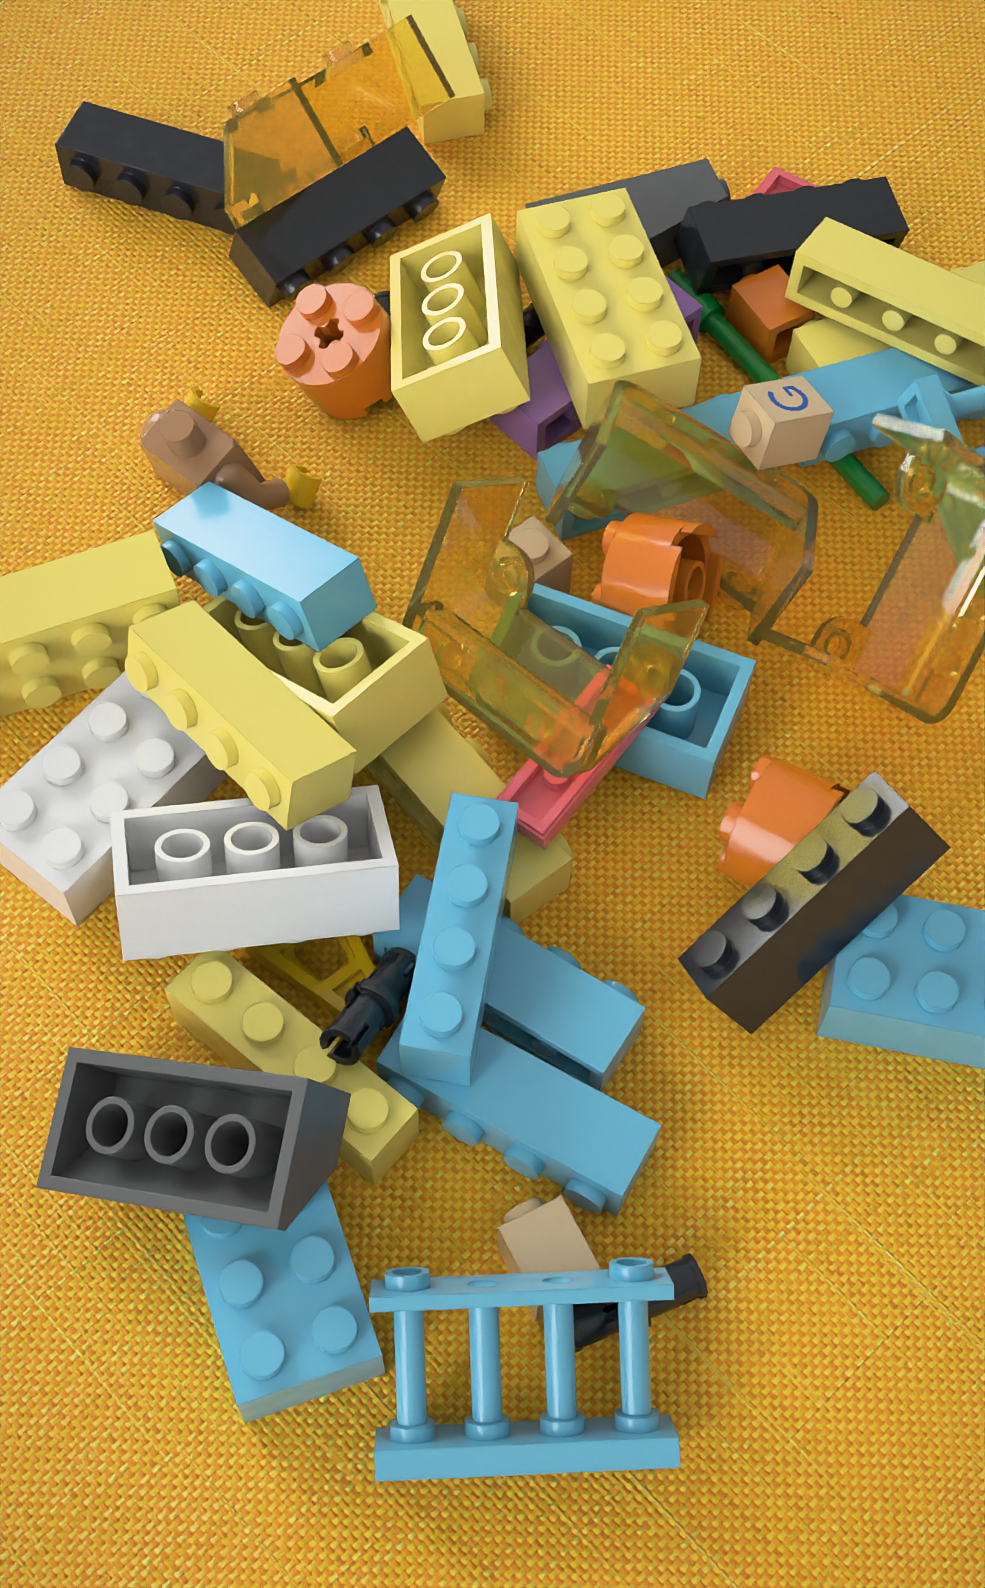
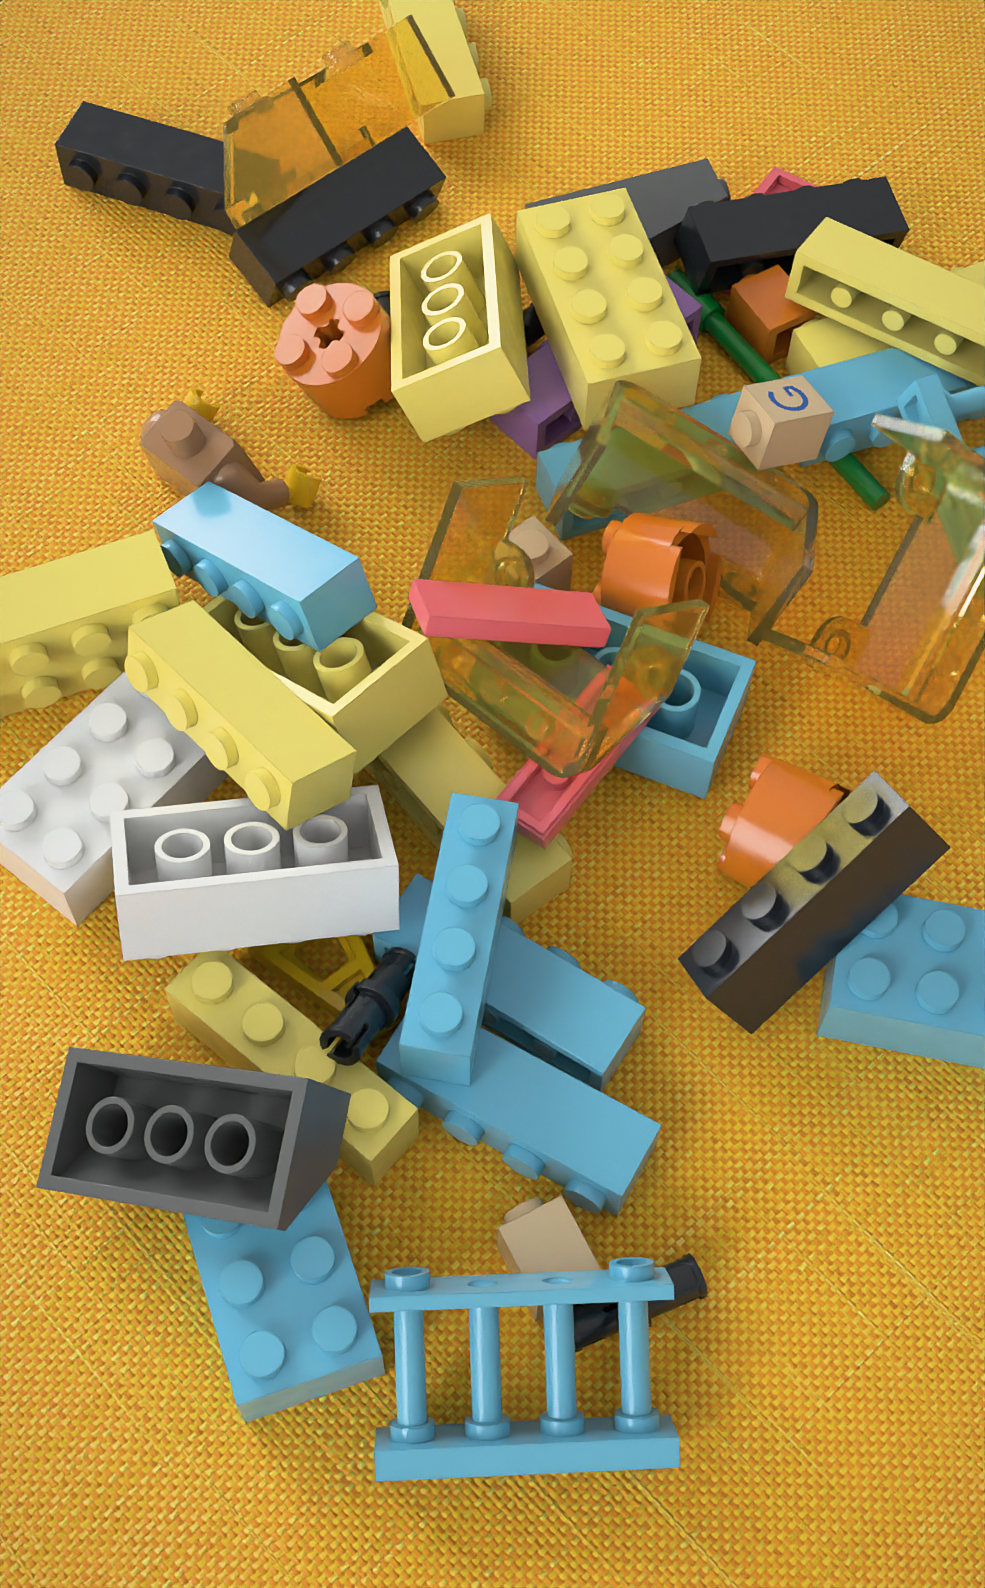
none -> coral tile [408,579,611,648]

